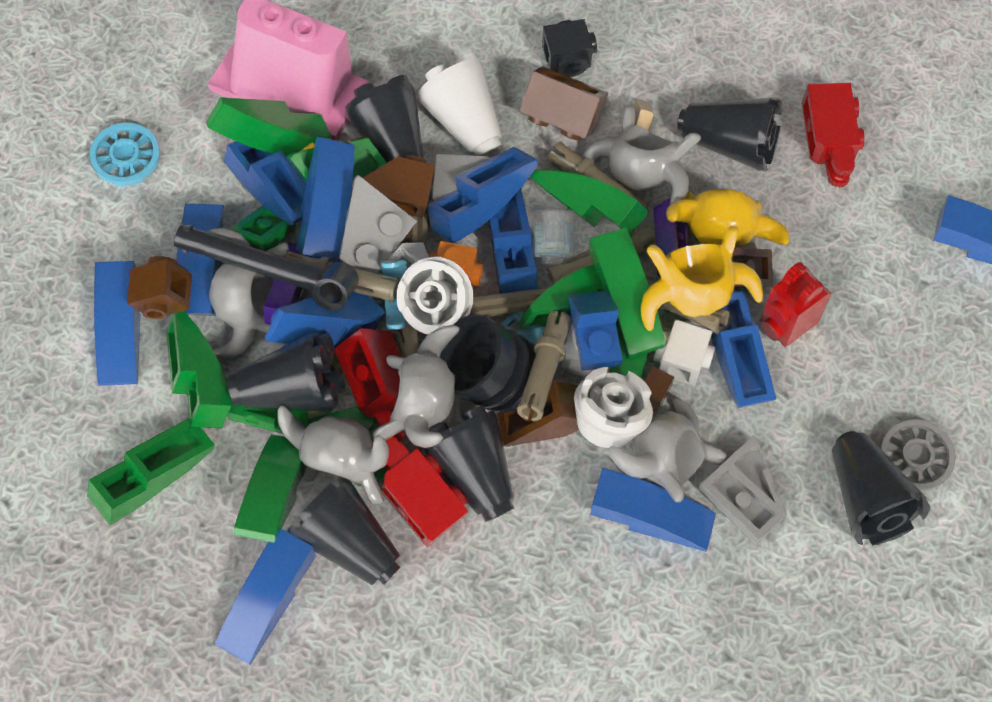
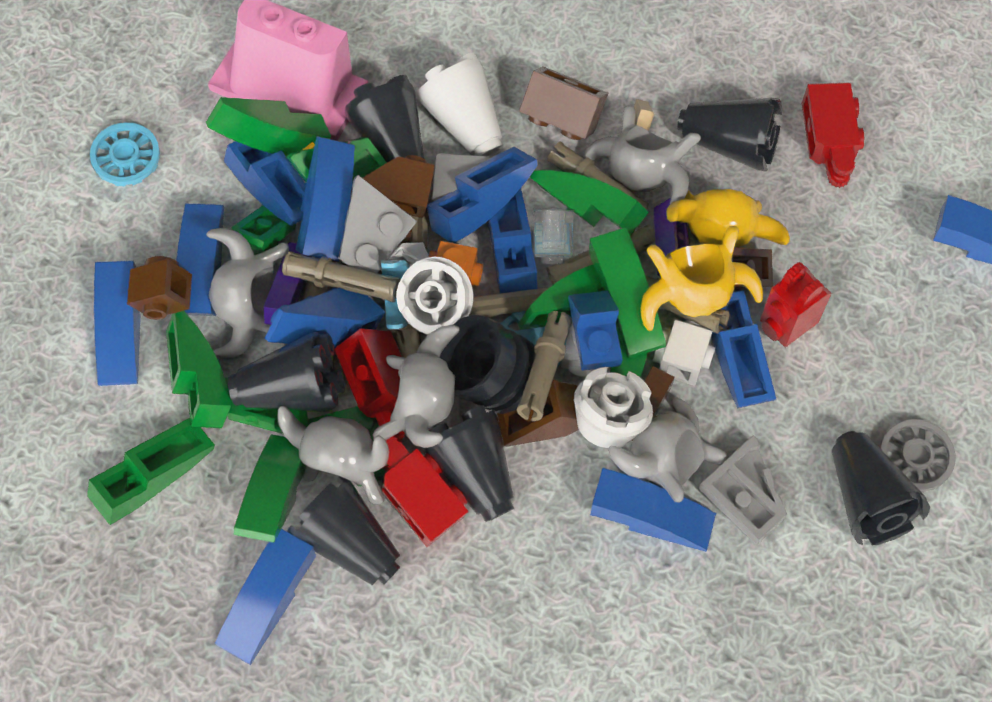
black piece [174,224,359,311] -> none
black brick [542,19,597,77] -> none

